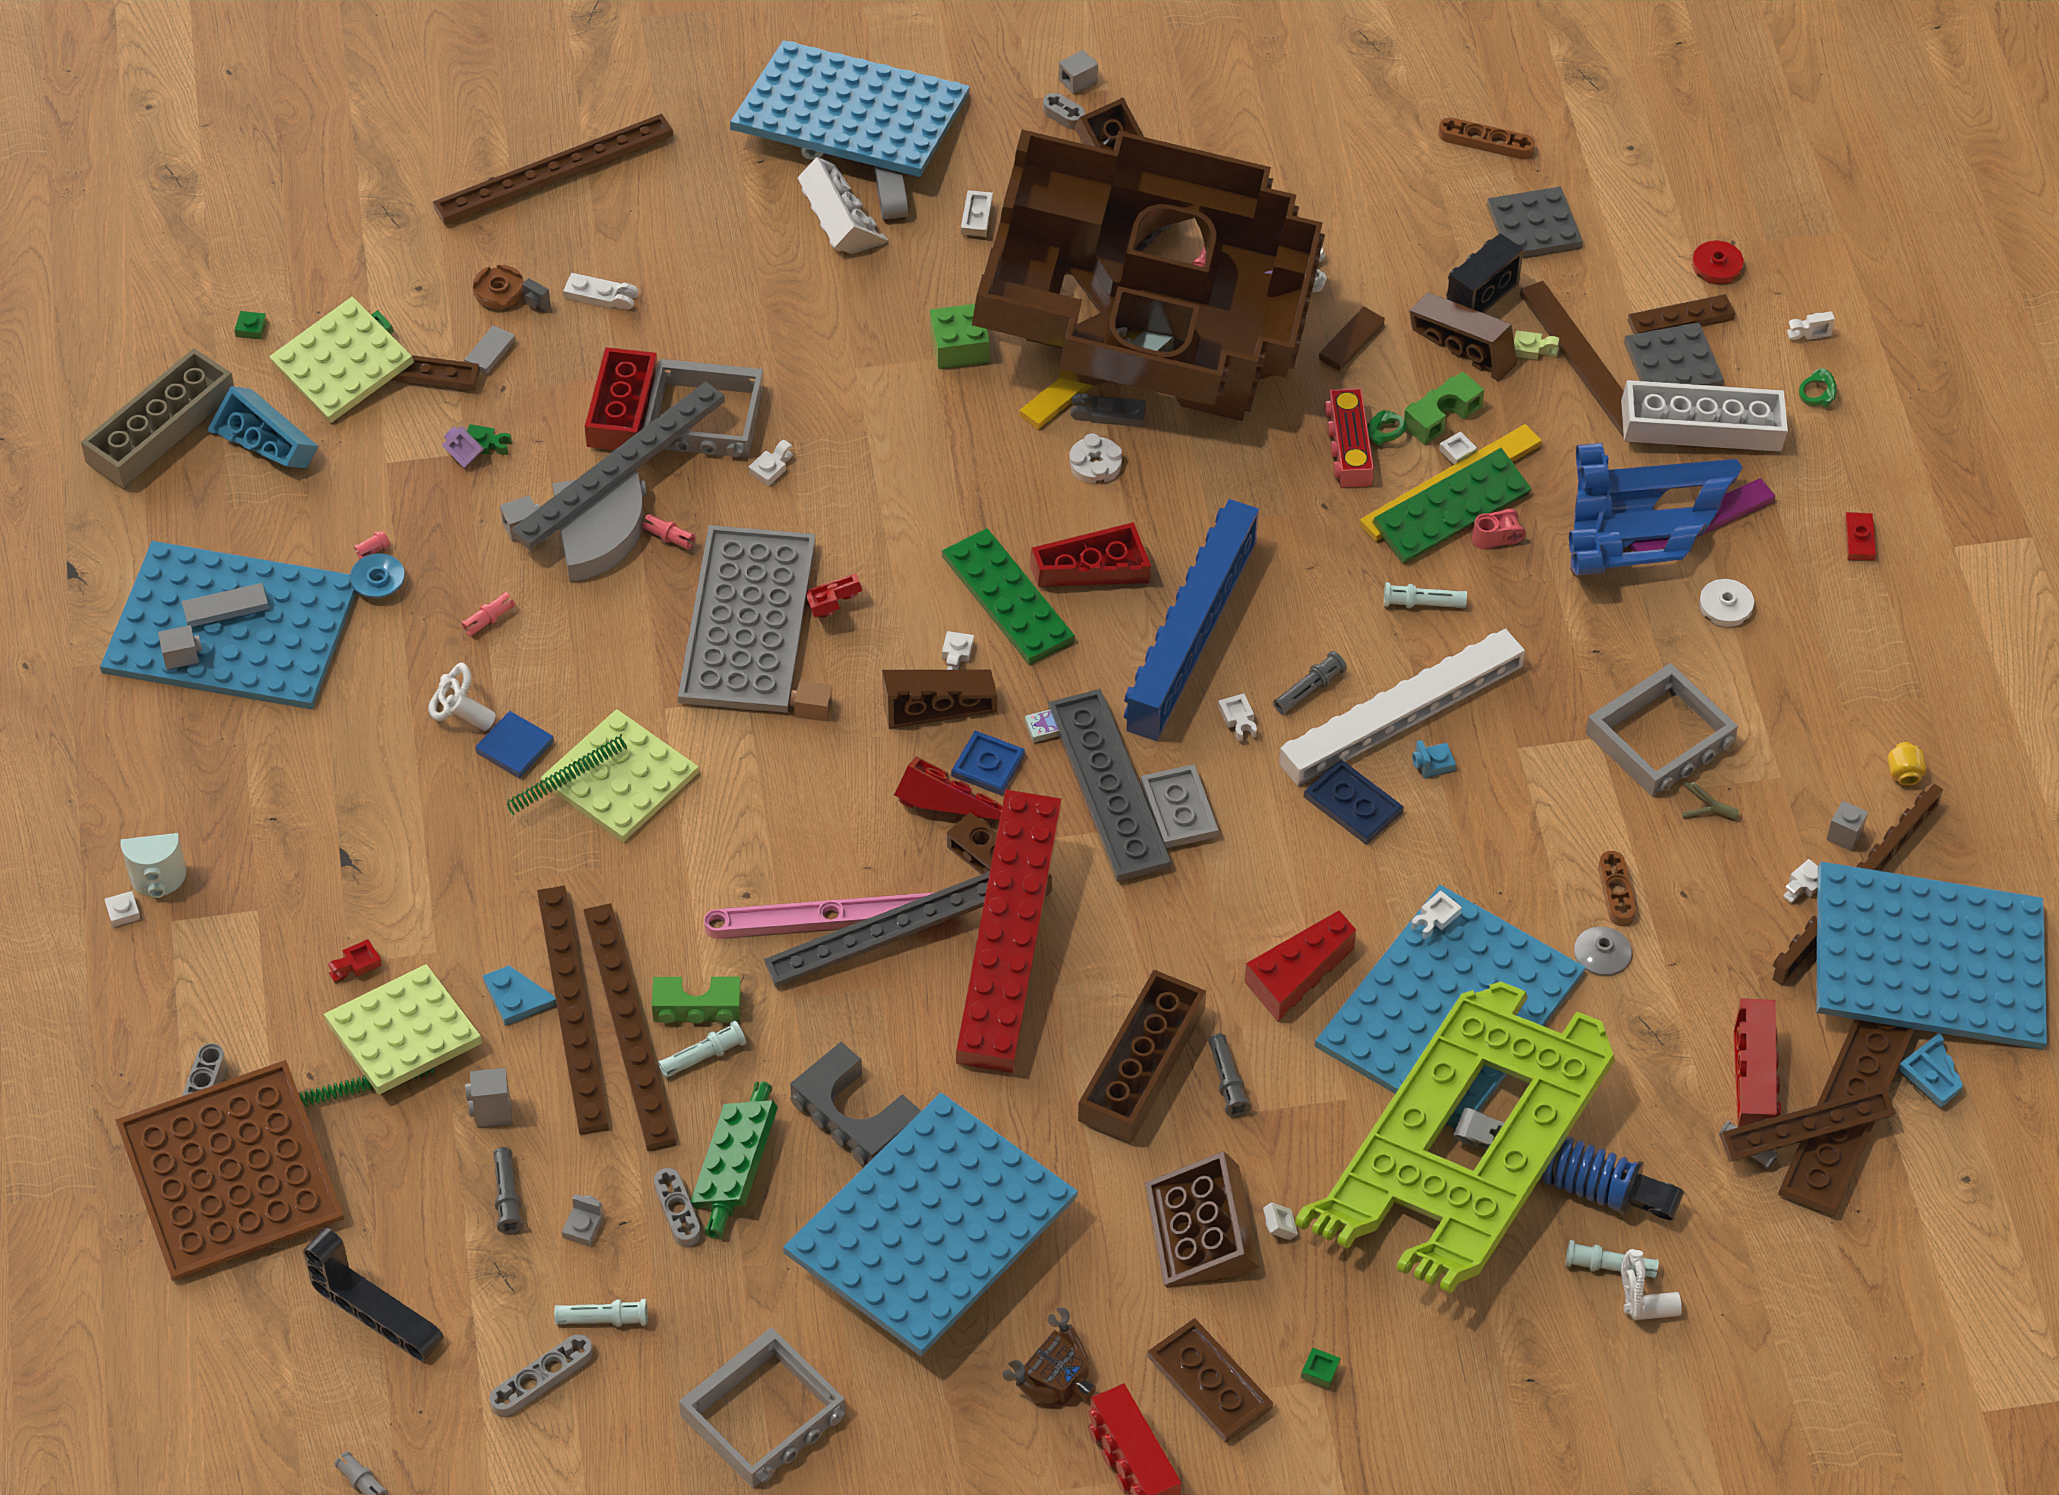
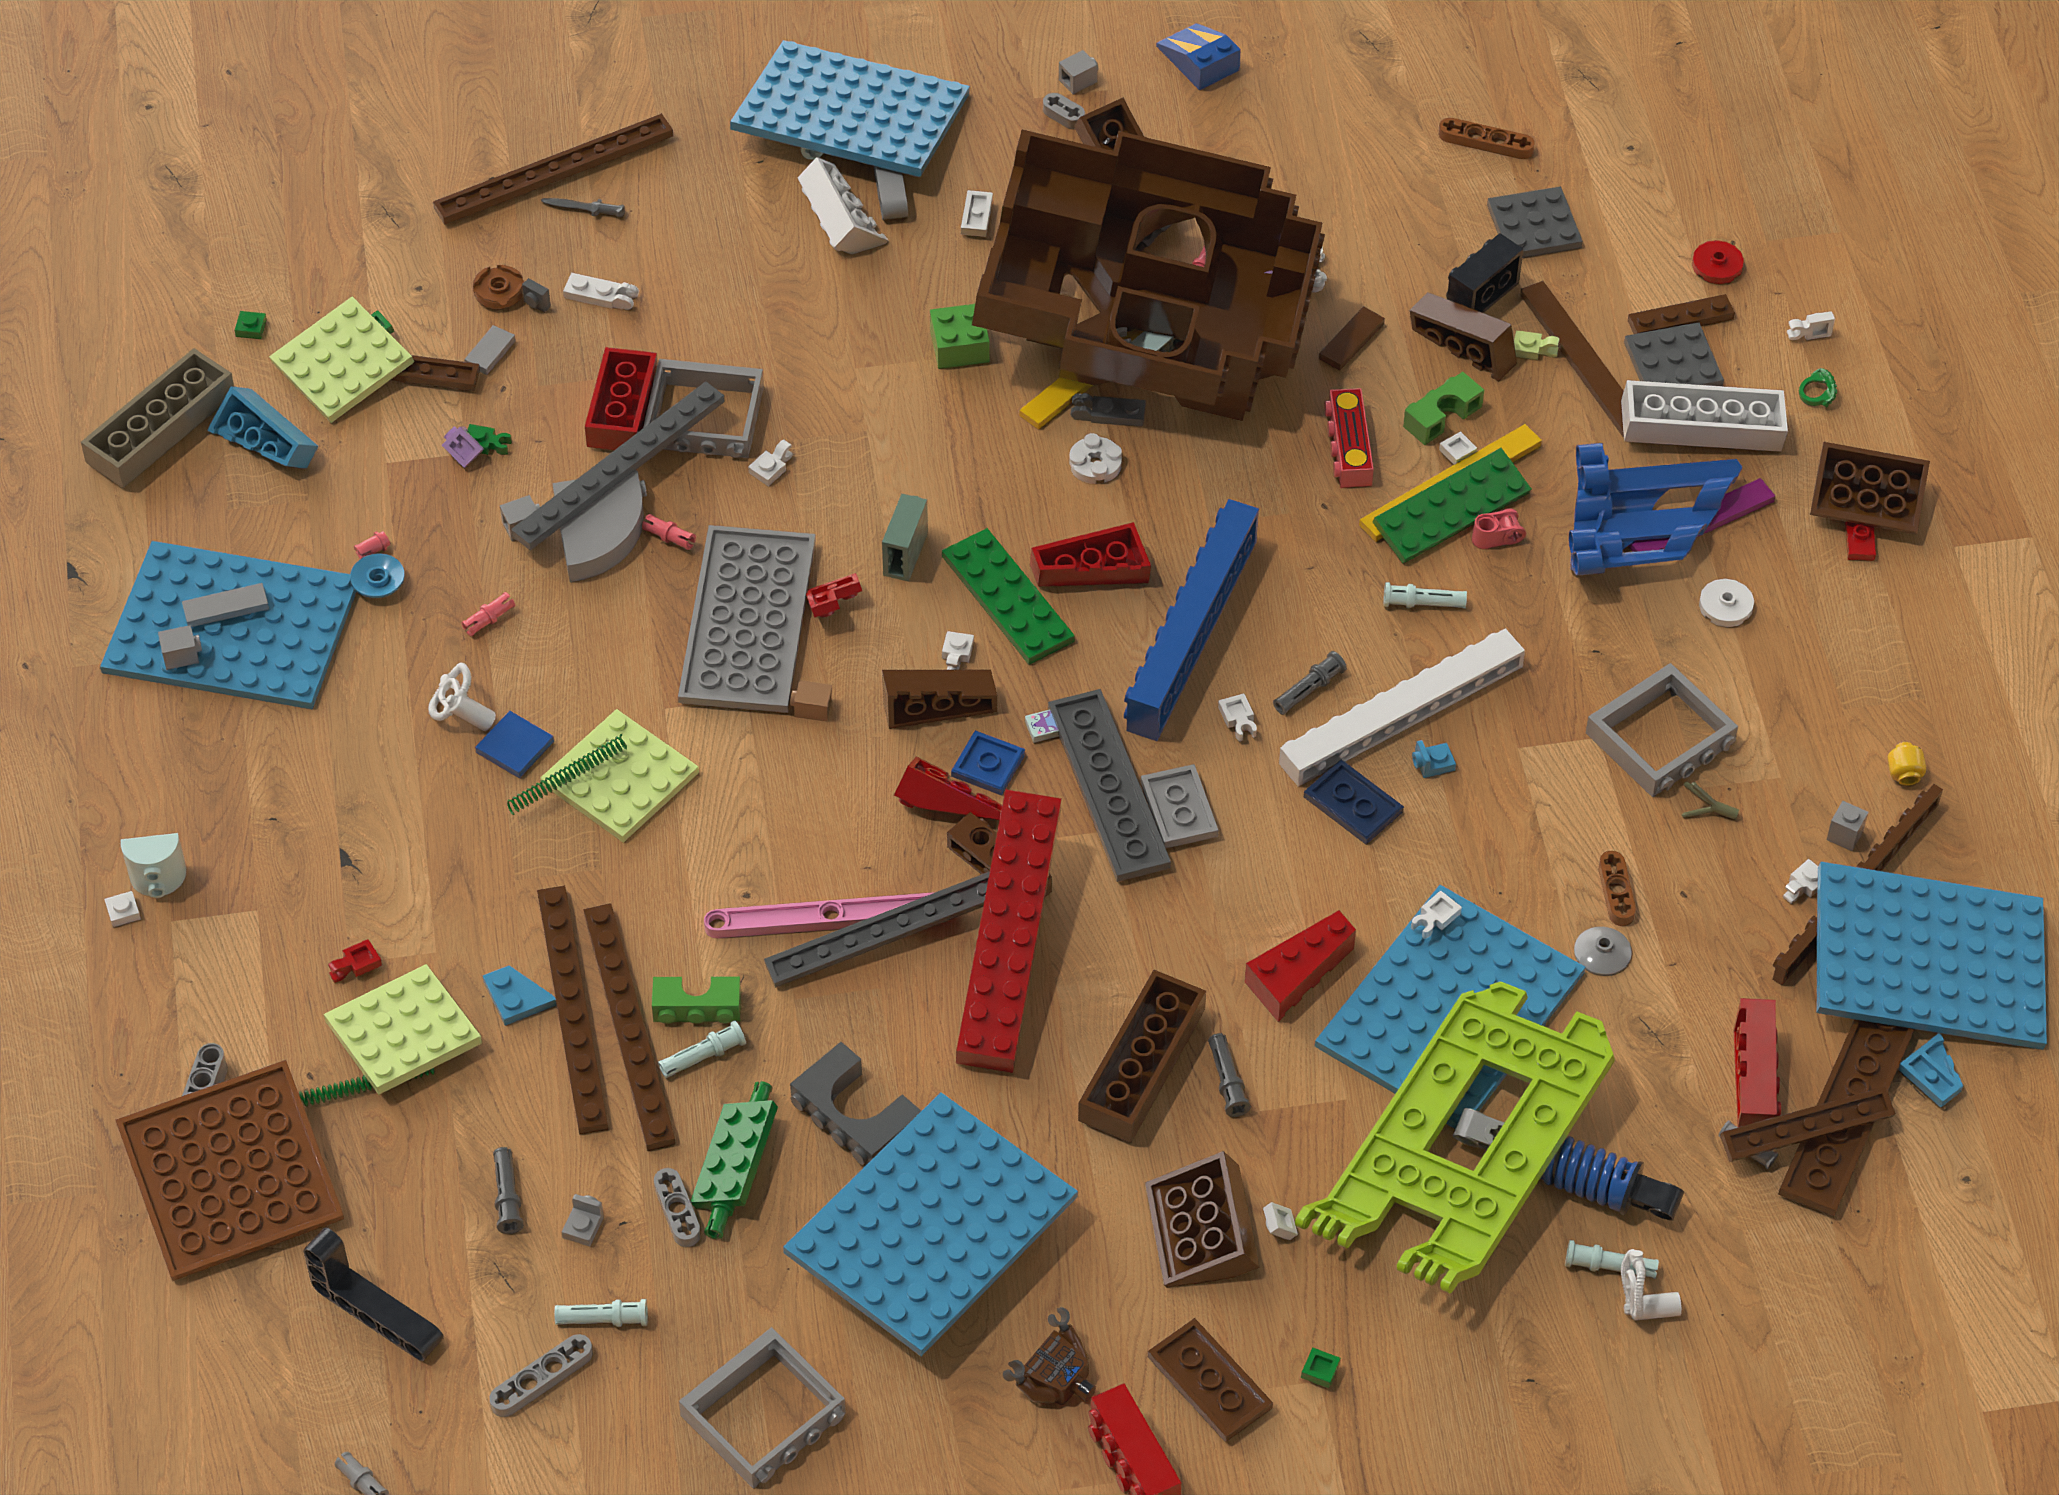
light grey brick [465,1068,512,1128] -> none
green piece [1367,410,1407,446] -> none
none -> dark grey sword [541,198,625,218]
none -> sand green brick [882,493,928,582]
none -> blue slope [1156,23,1241,90]
none -> reddish brown slope [1810,442,1930,534]

